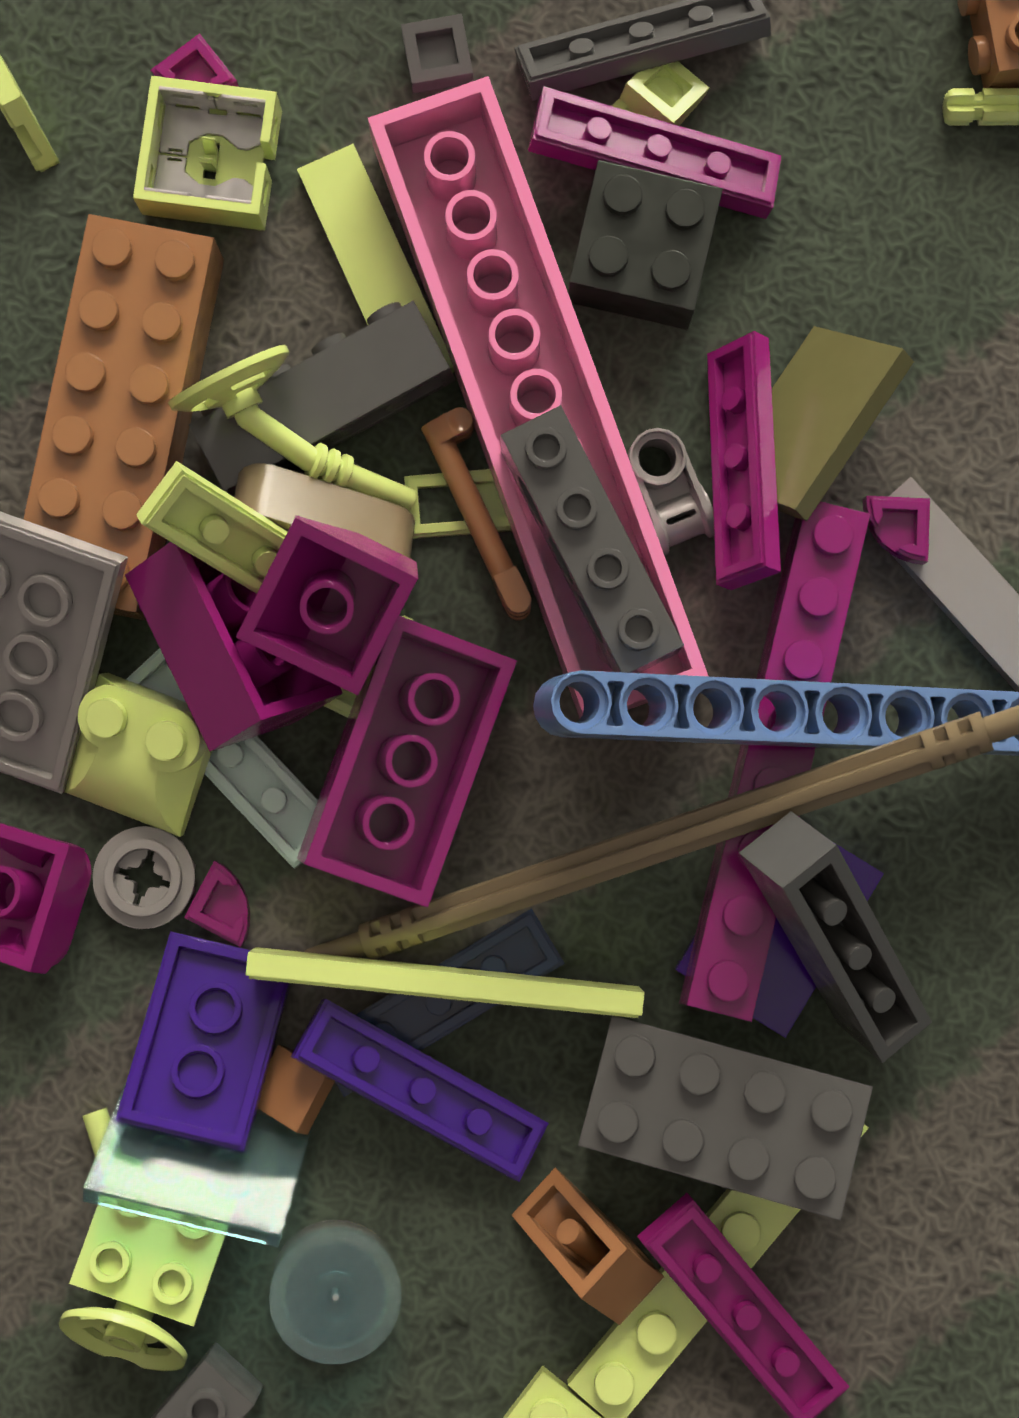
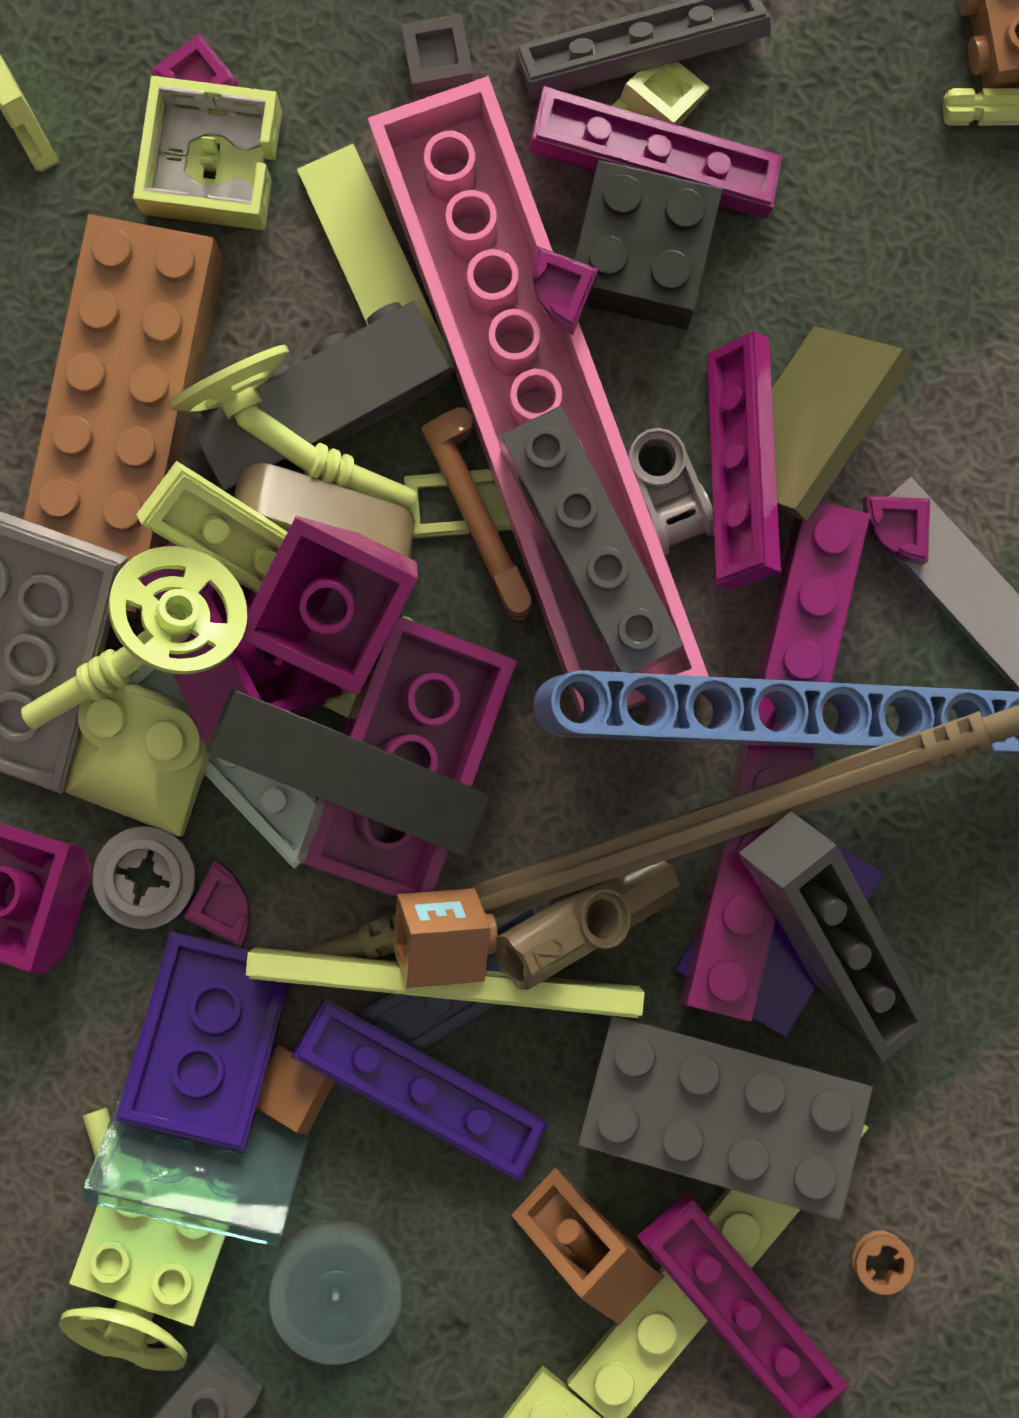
none -> yellowish green dish [21,546,247,729]
none -> pearl dark grey slope [205,689,490,857]
none -> medium nougat brick [393,888,498,988]
none -> dark tan piece [494,861,680,990]
none -> magenta tile [533,246,598,335]
none -> medium nougat bush [851,1231,914,1295]

